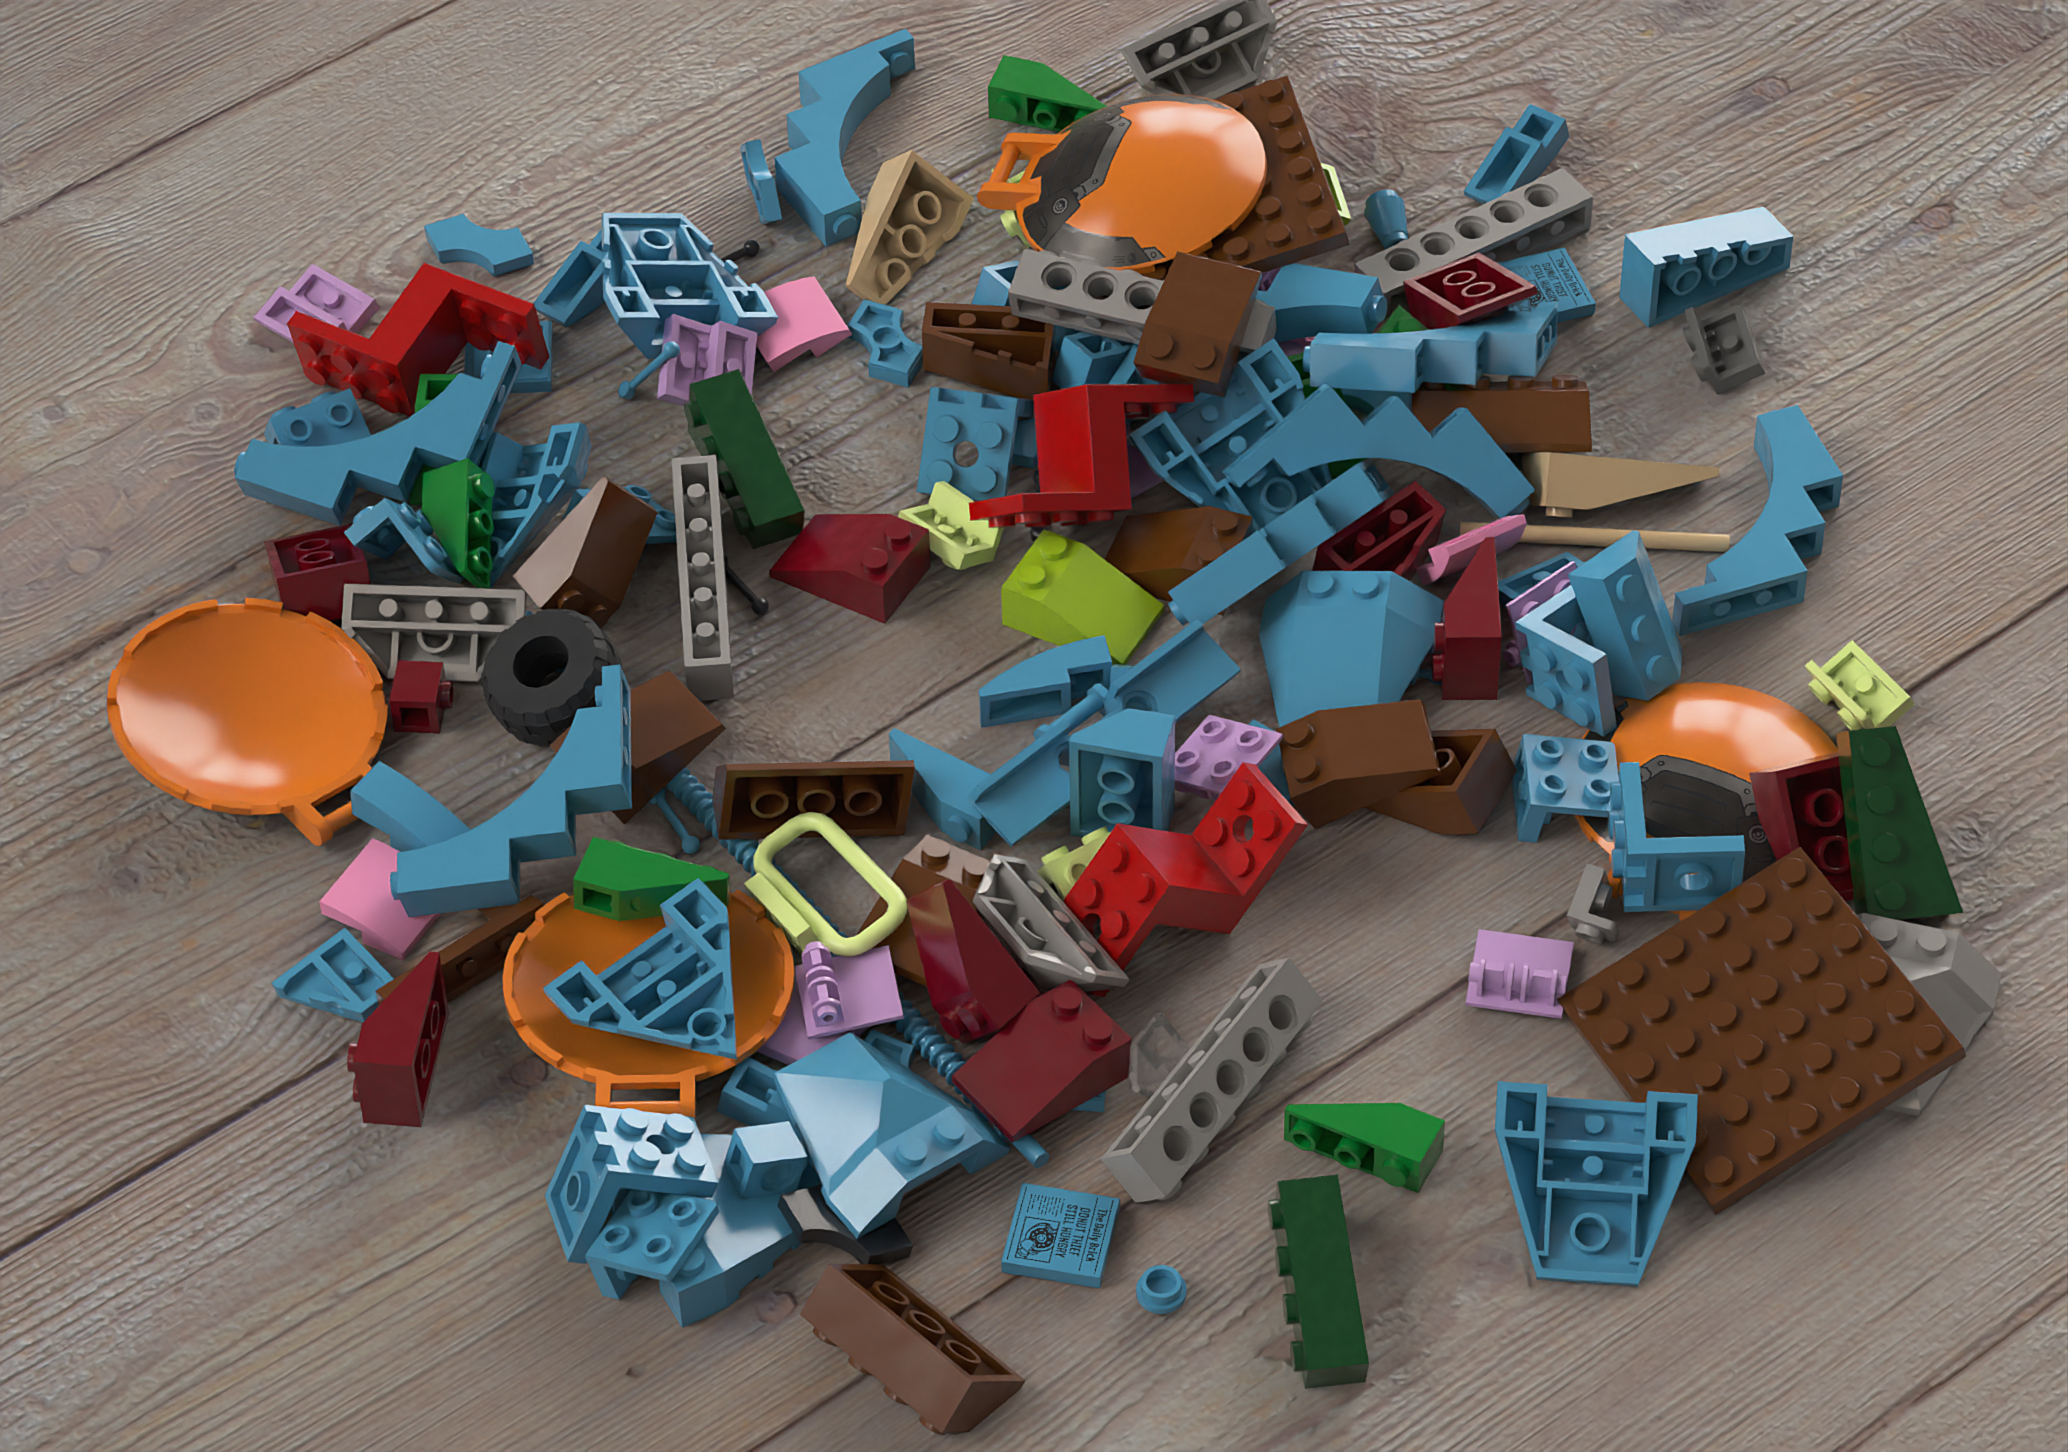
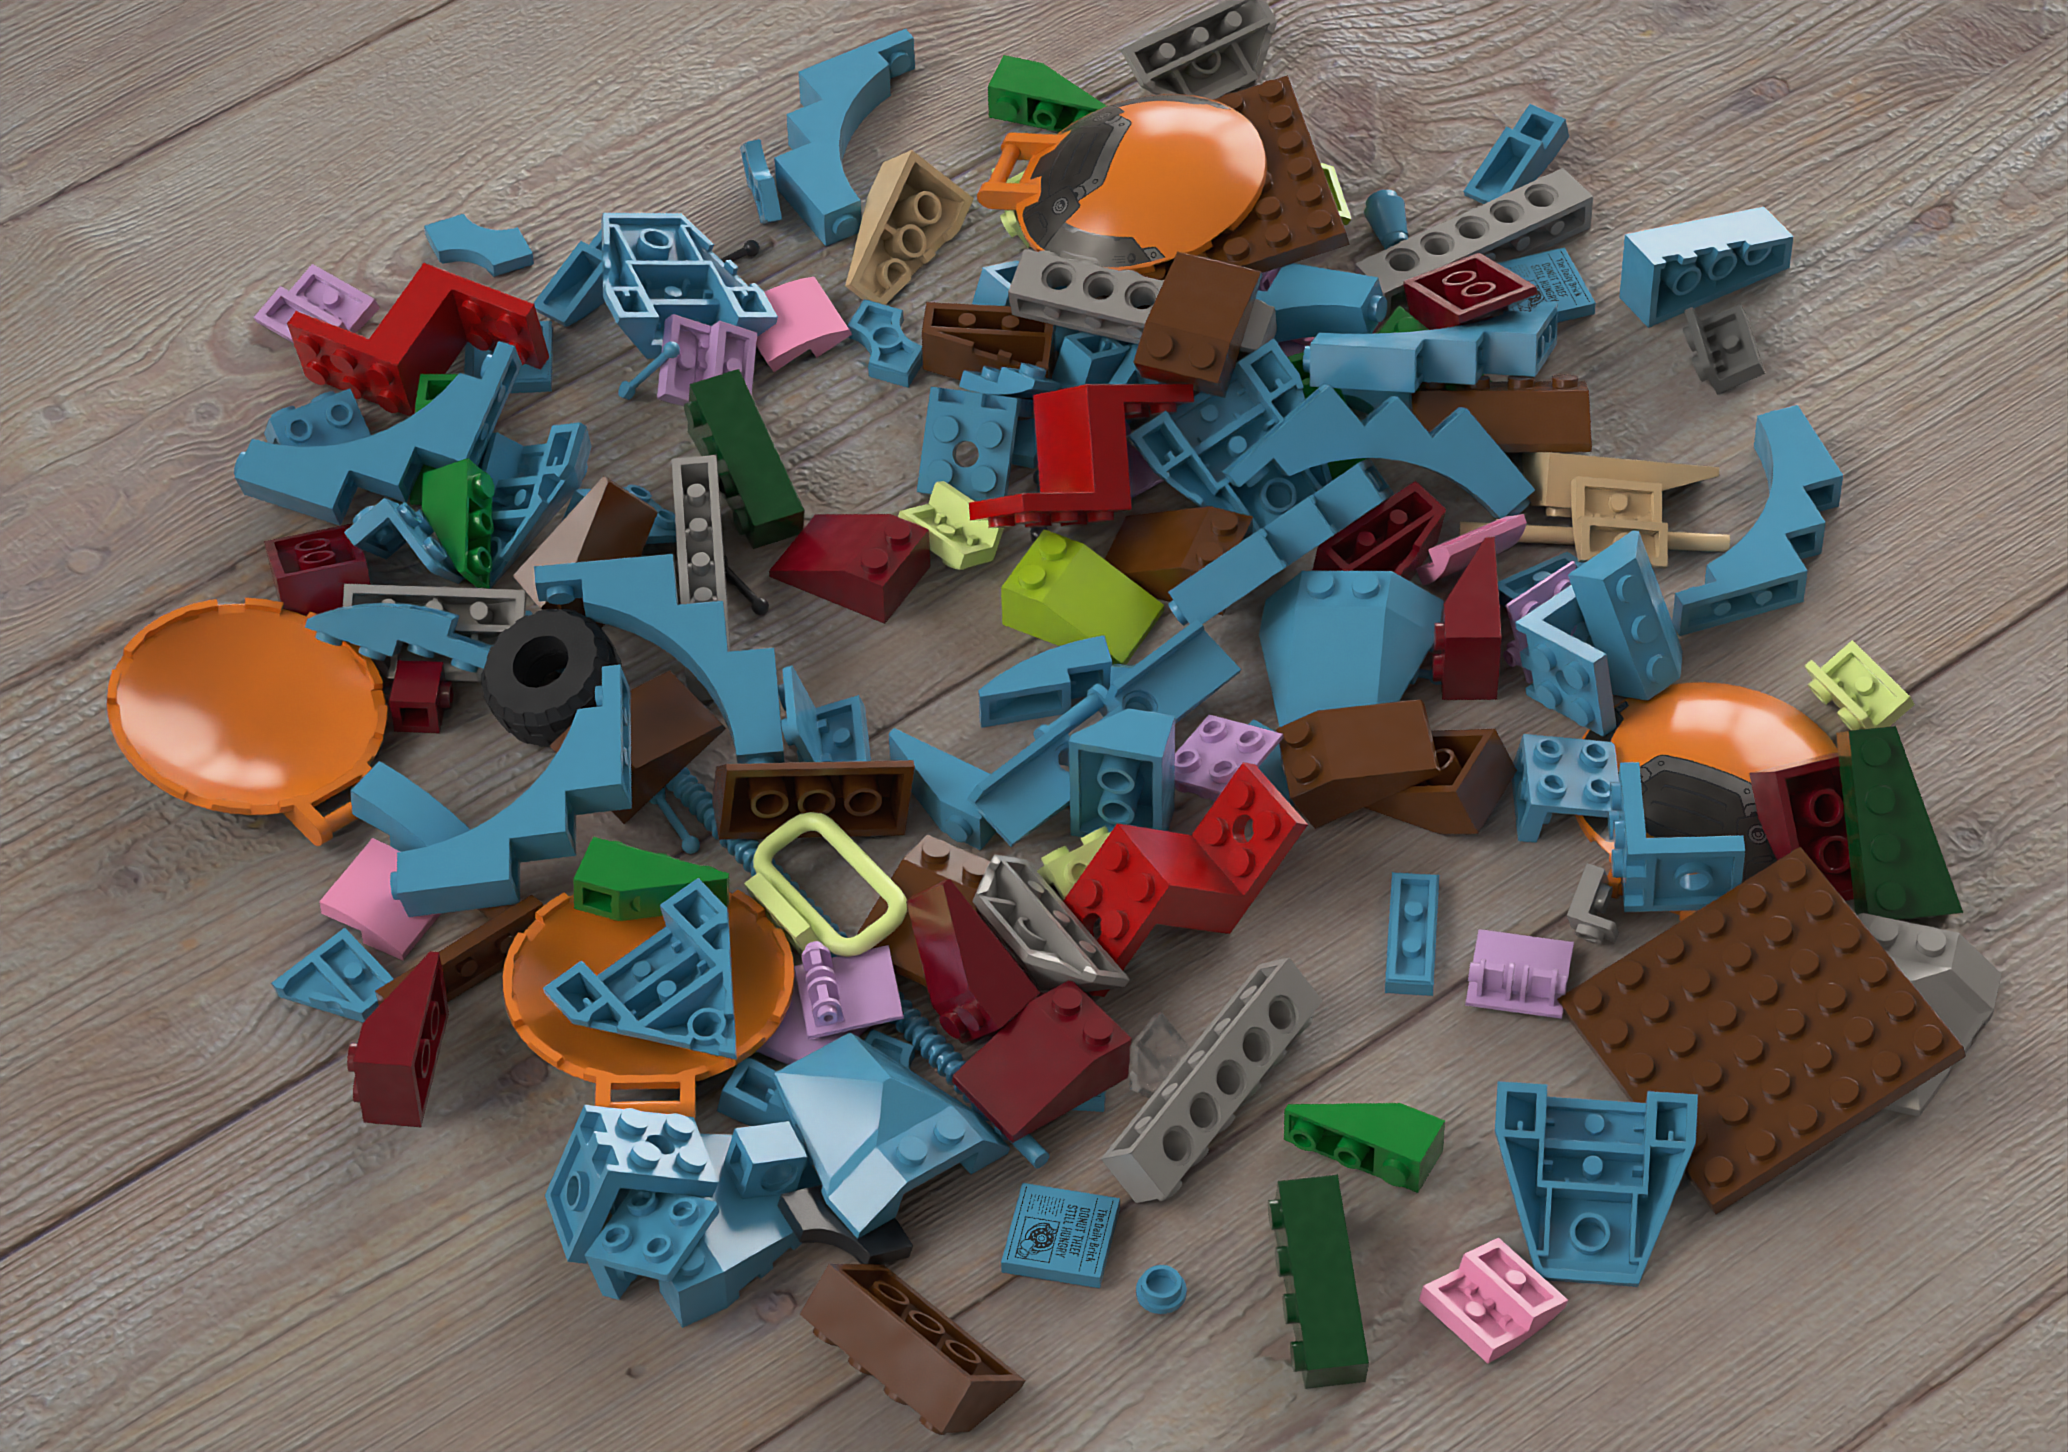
none -> dark azure slope [305,603,492,673]
none -> dark azure arch [534,554,785,764]
none -> dark azure bracket [778,665,871,763]
none -> dark azure slope [959,363,1061,398]
none -> dark azure tile [1385,872,1440,996]
none -> bright pink slope [1419,1238,1568,1364]
none -> tan slope [1571,476,1668,569]

